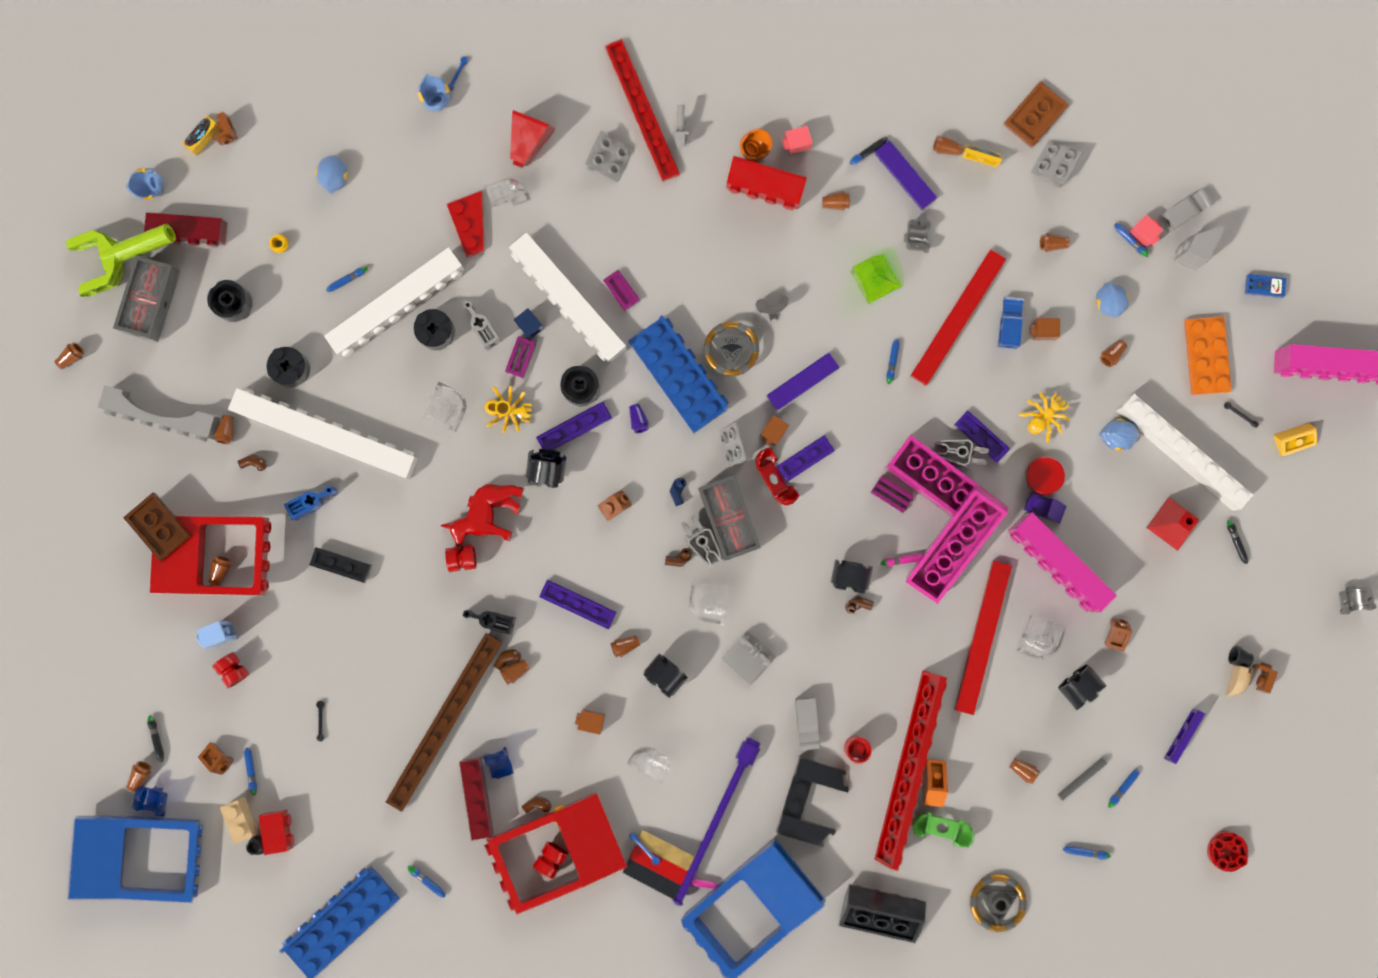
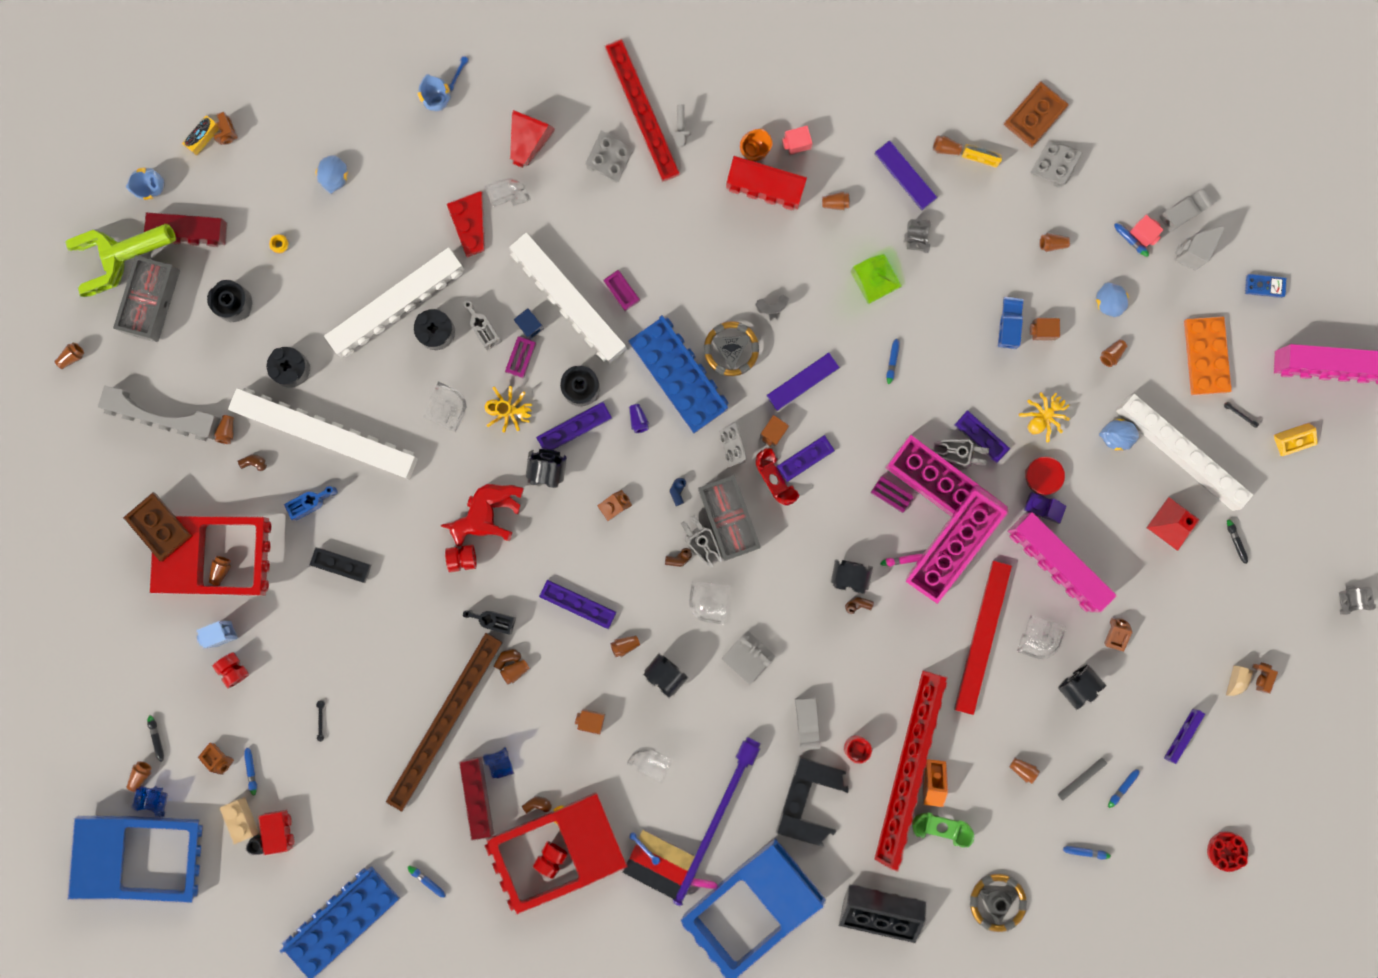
blue piece [326,267,368,292] -> none
black piece [849,137,888,165] -> none
red tile [910,249,1006,386] -> none
black piece [1228,646,1254,667] -> none

